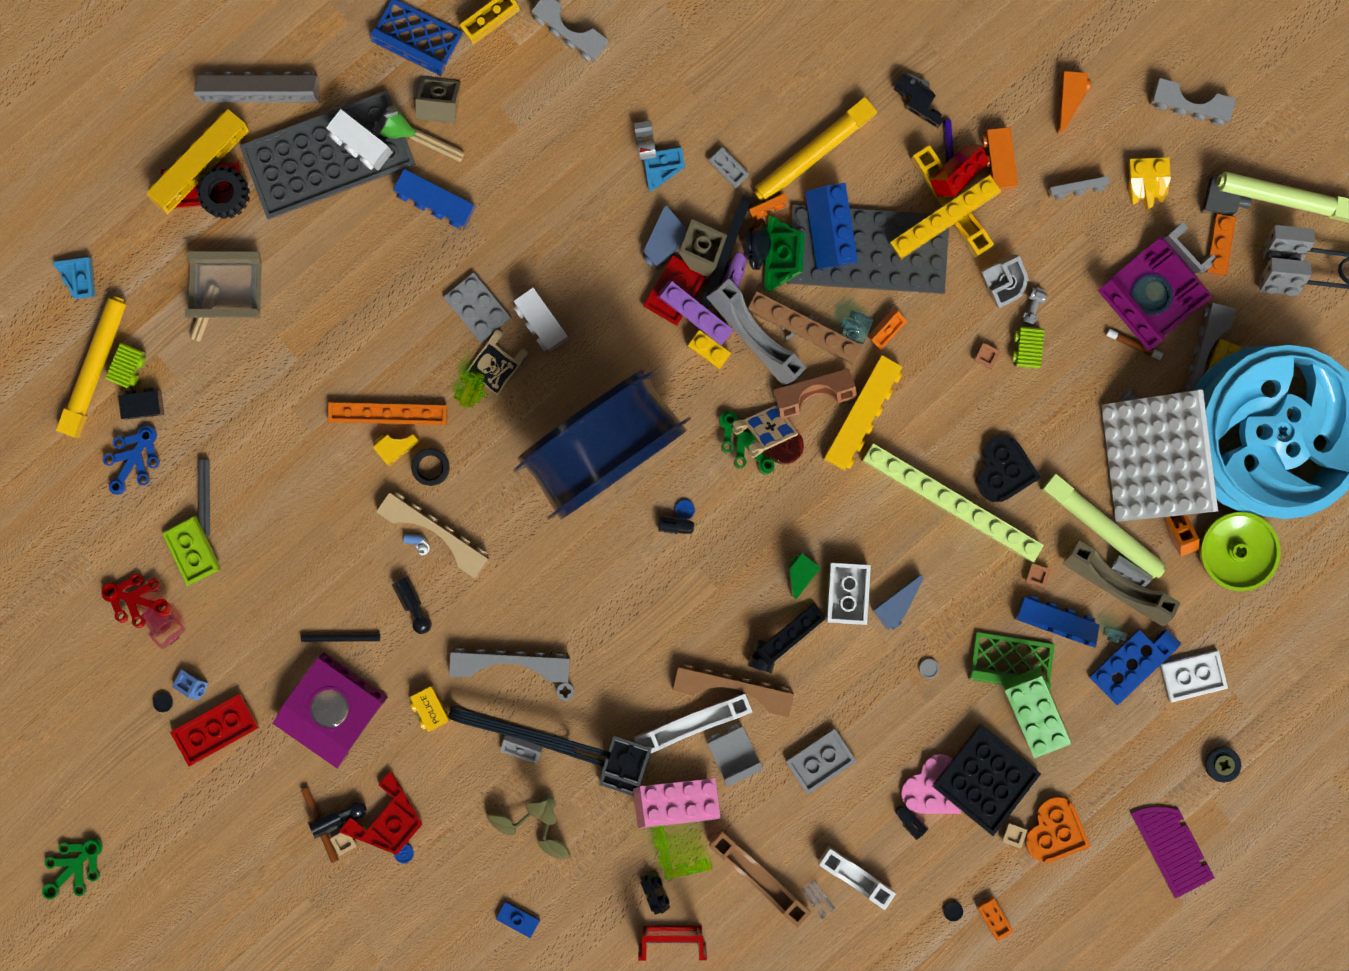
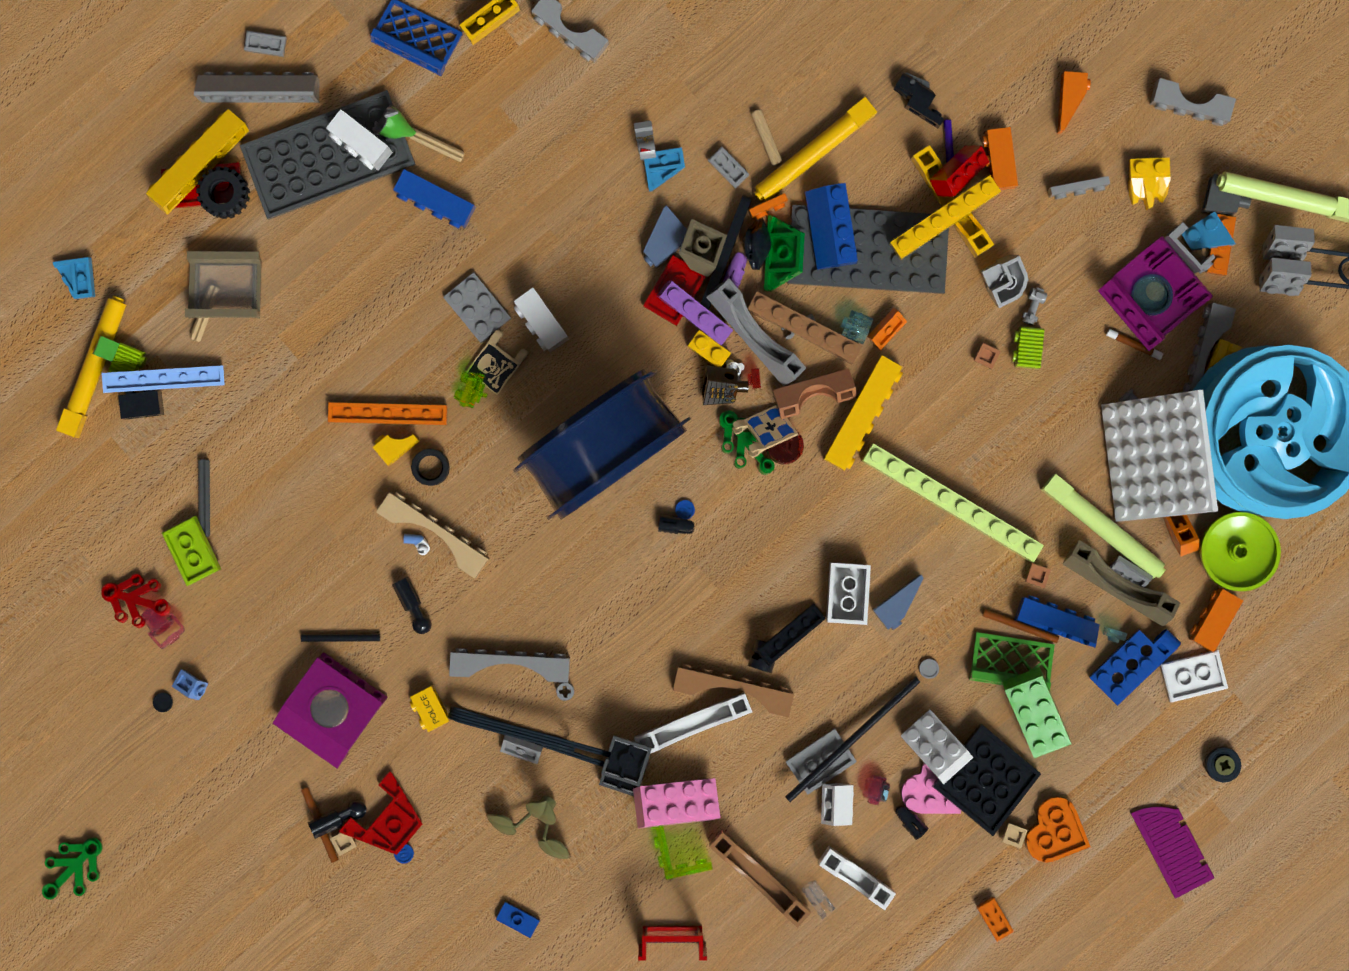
blue plant [103,426,160,495] -> none
red plate [170,693,259,767] -> none
dark tan slope [416,77,461,123] -> none
black hinge [640,871,670,915] -> none
light grey panel [707,724,763,787] -> none
green slope [788,553,821,599] -> none
black piece [943,901,963,921] -> none
black plate [976,436,1041,502] -> none
none -> bright green tile [93,336,120,362]
none -> light blue plate [102,365,224,393]
none -> light grey plate [244,31,287,57]
none -> torso [702,365,749,405]
none -> white plate [726,359,744,381]
none -> clear red plate [747,368,761,390]
none -> tan axle [752,109,782,166]
none -> black piece [785,677,920,803]
none -> white brick [821,783,854,826]
none -> clear pink head [862,775,890,805]
none -> white brick [901,710,973,784]
none -> dark orange bar [982,609,1059,643]
none -> dark azure wing [1181,212,1236,251]
none -> orange brick [1189,588,1243,652]

